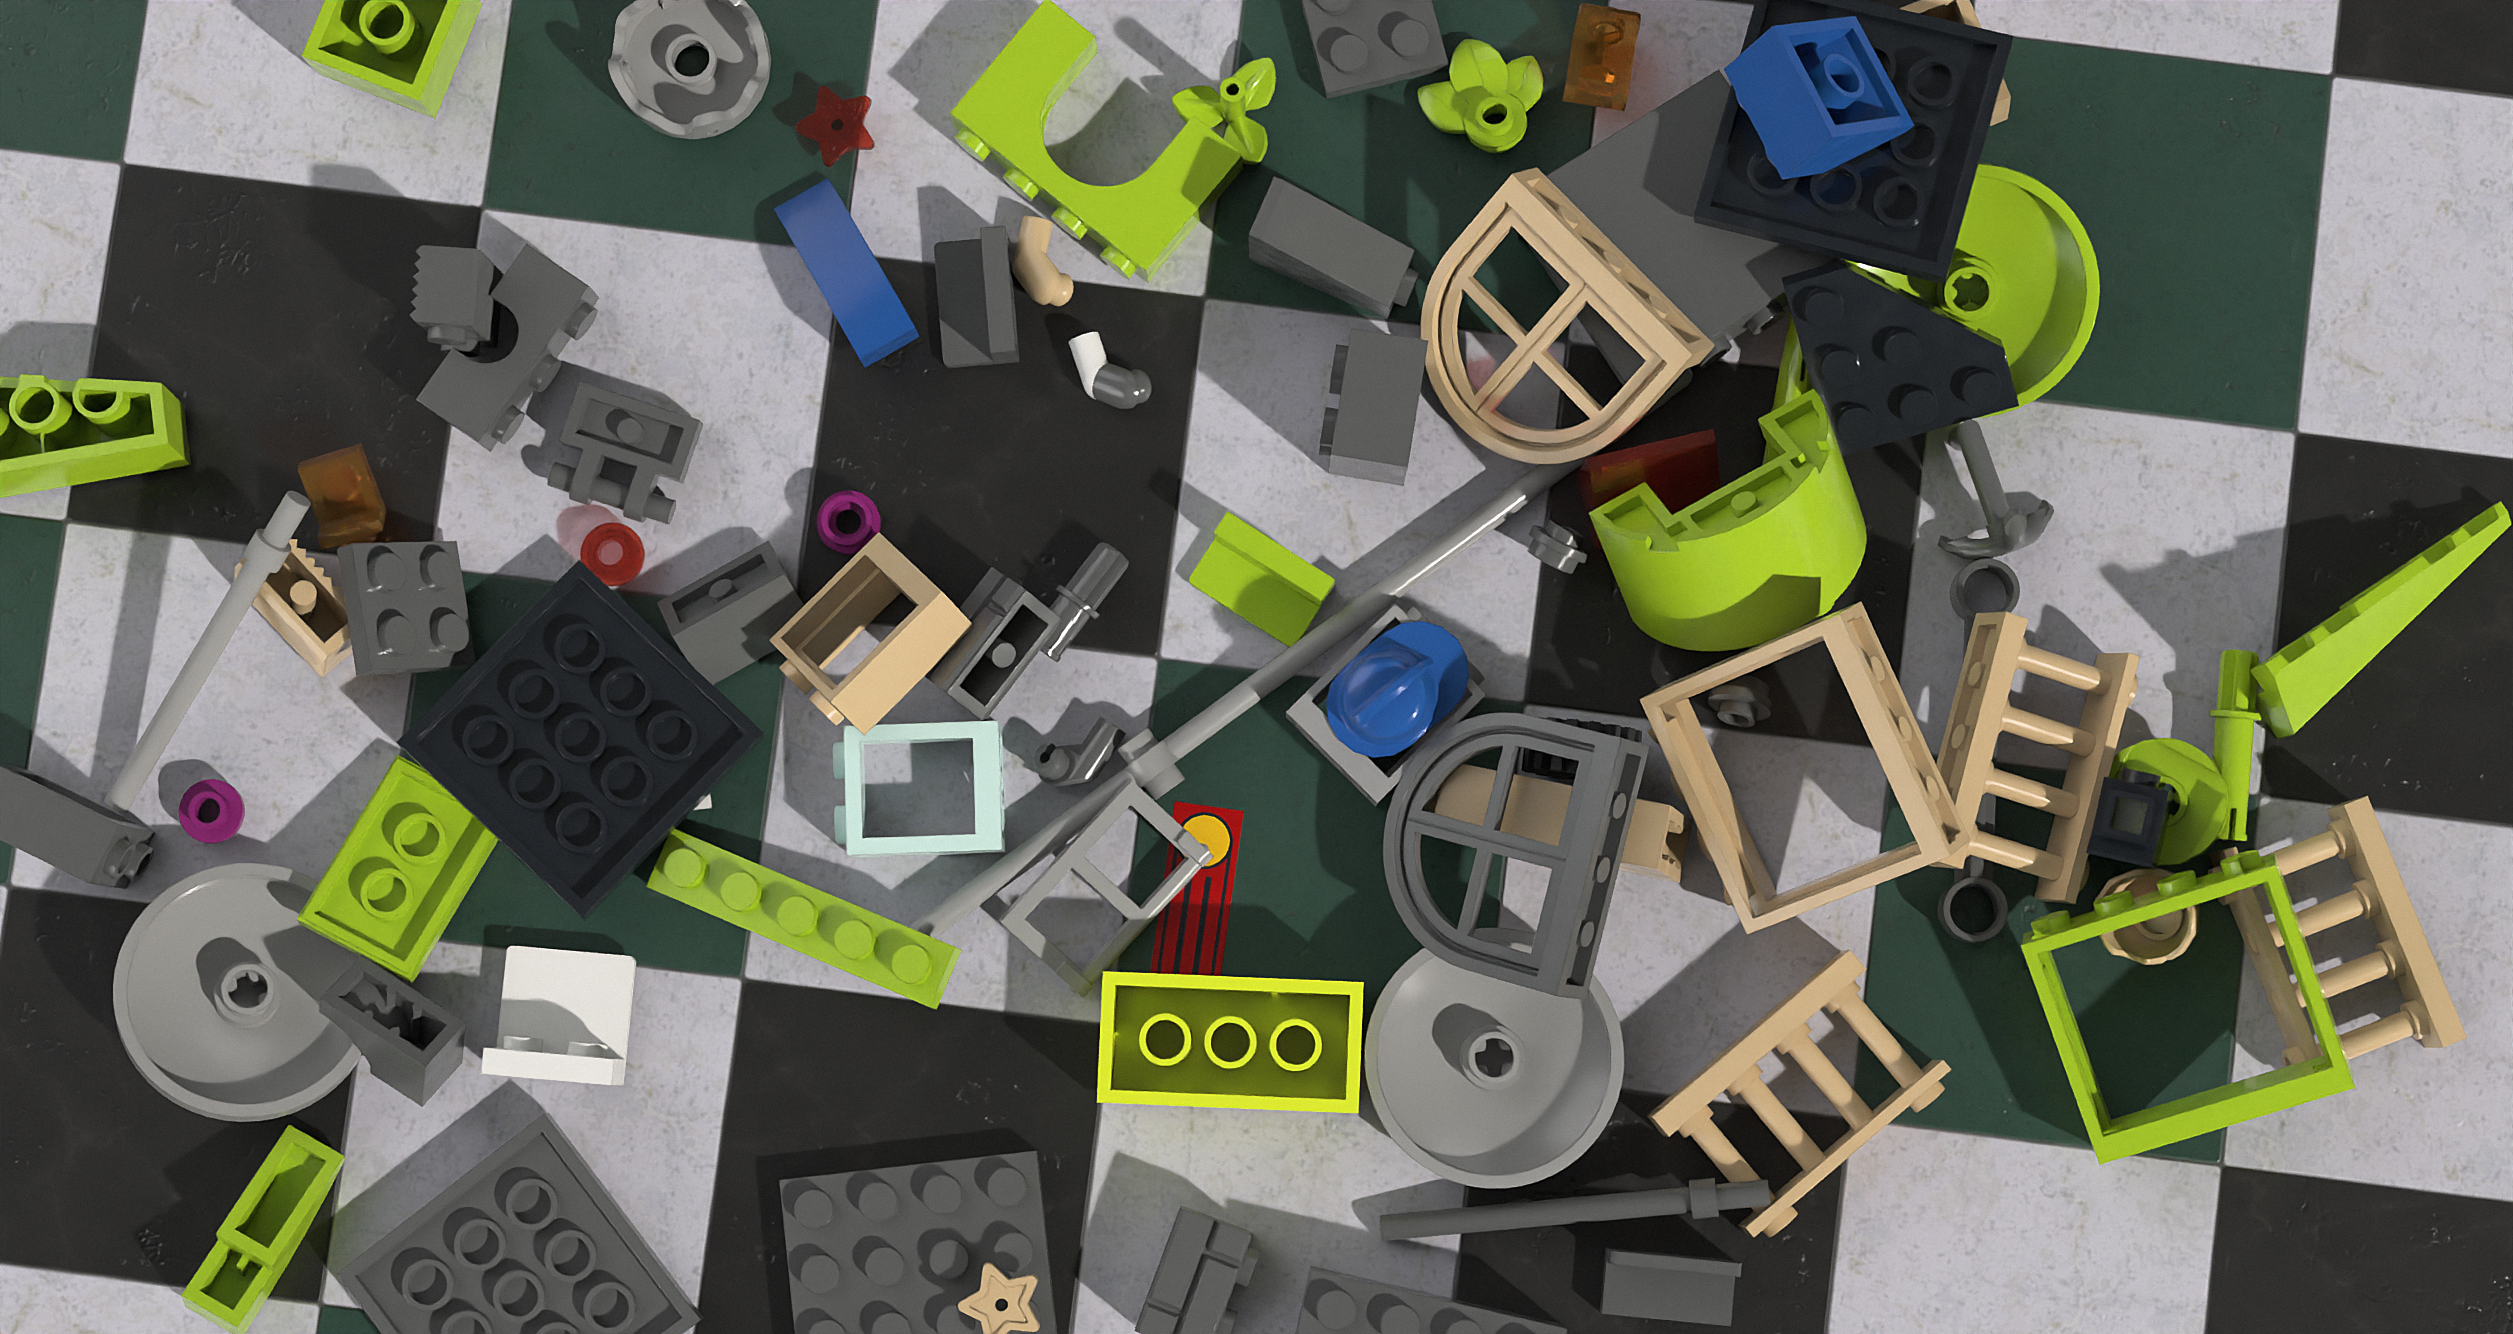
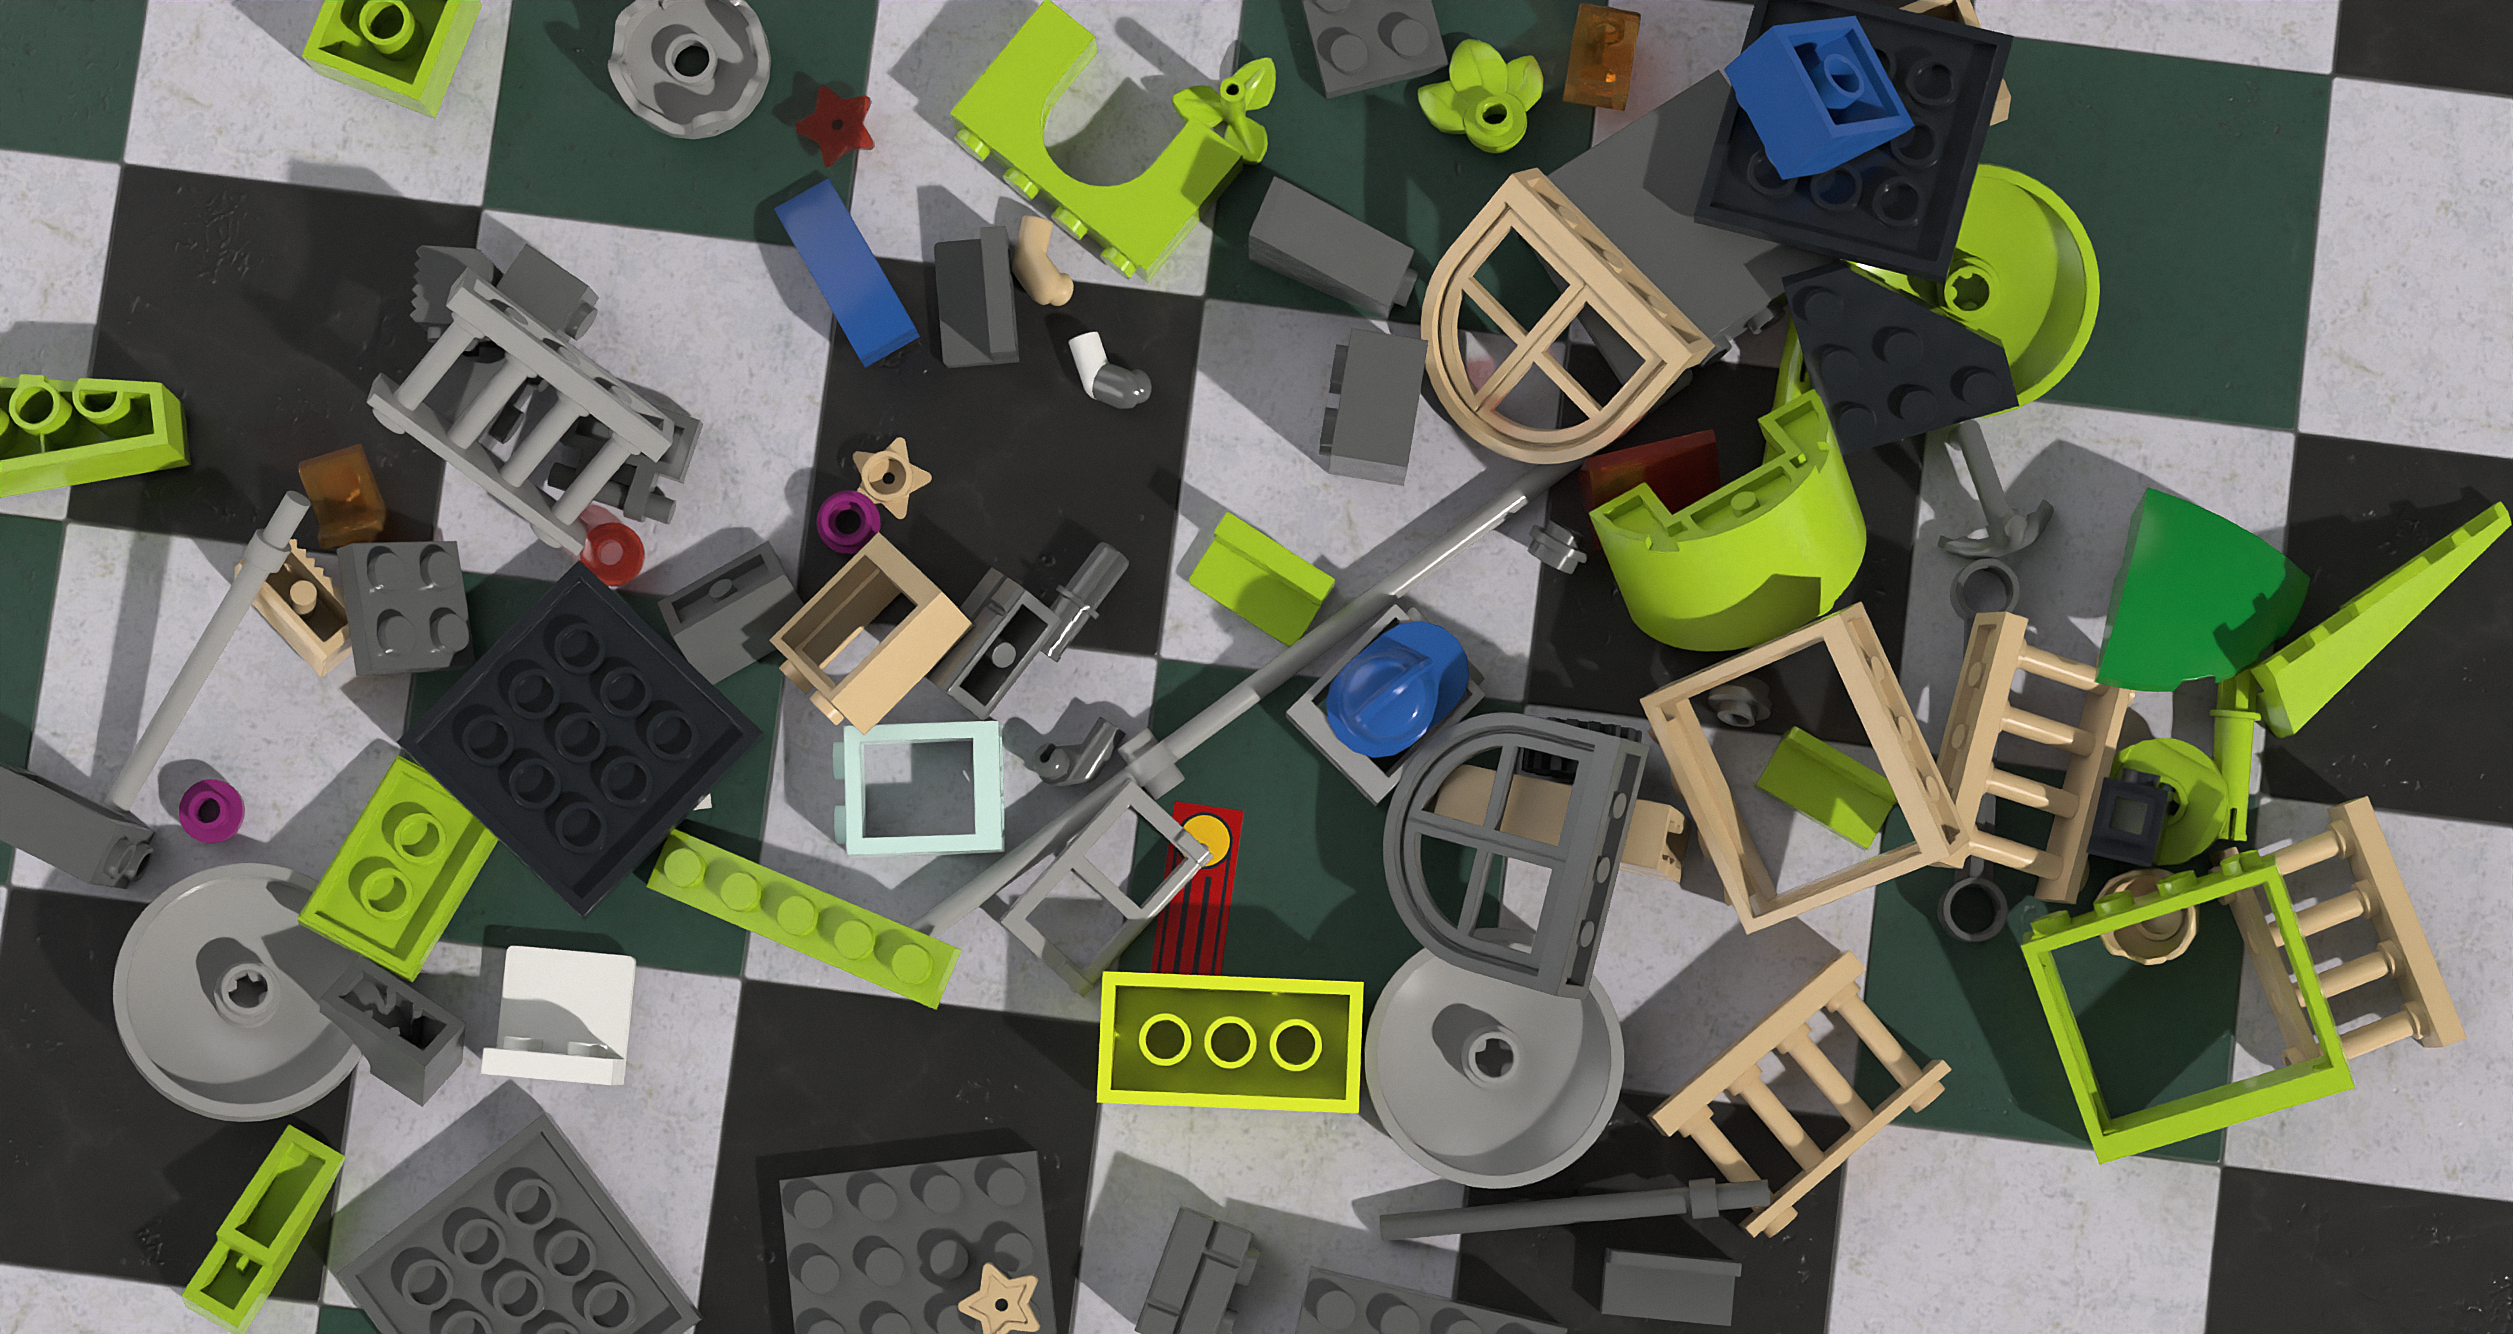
none -> light grey fence [366,267,675,556]
none -> tan plate [853,437,932,519]
none -> lime panel [1754,726,1898,851]
none -> green brick [2094,487,2310,692]

